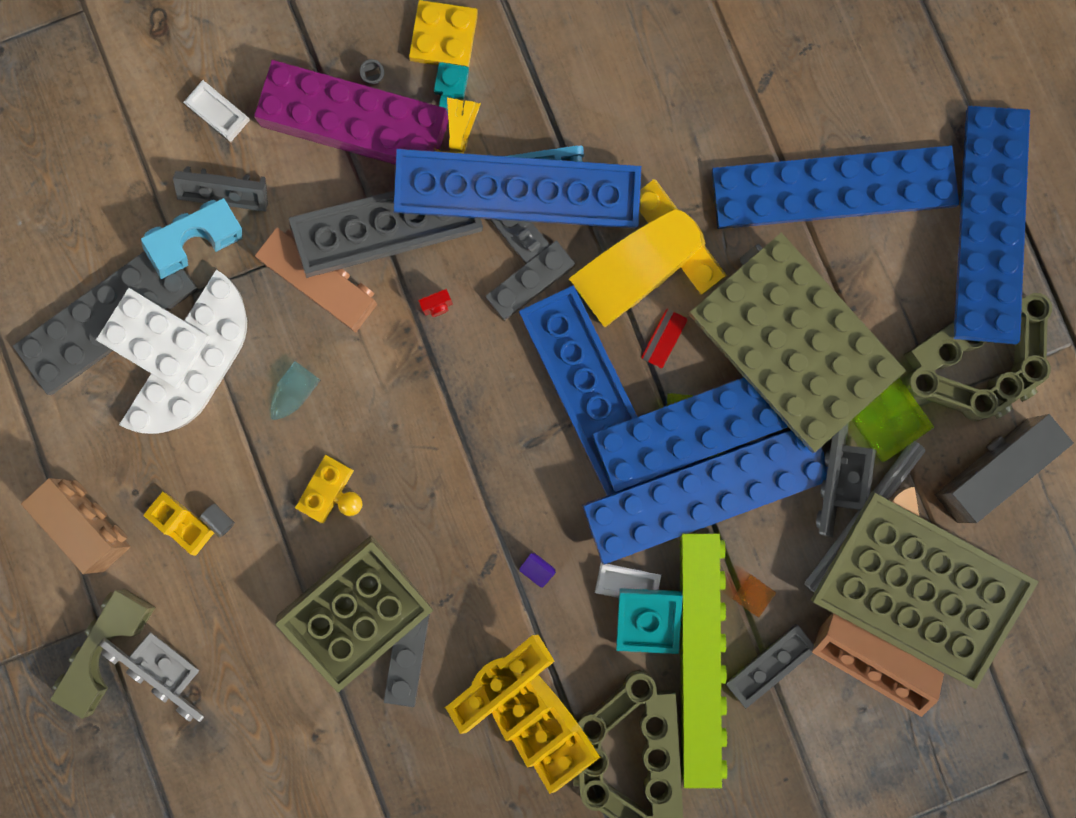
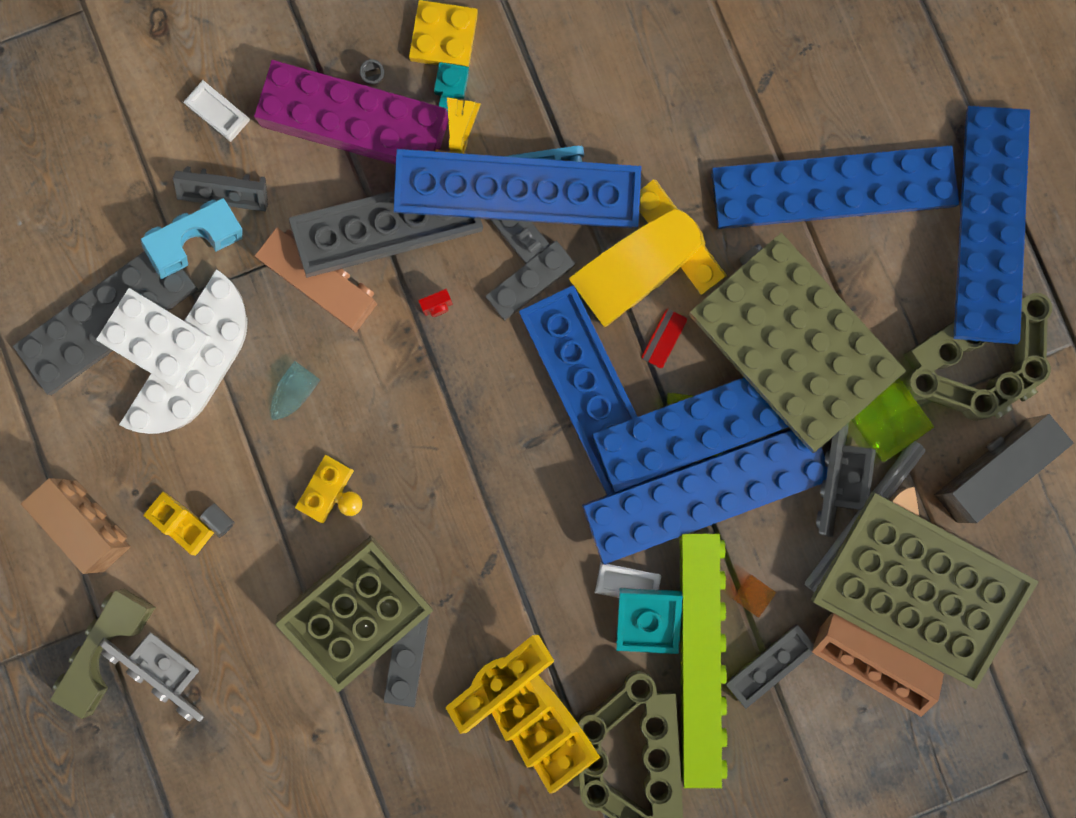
dark purple slope [519,553,556,588] -> none

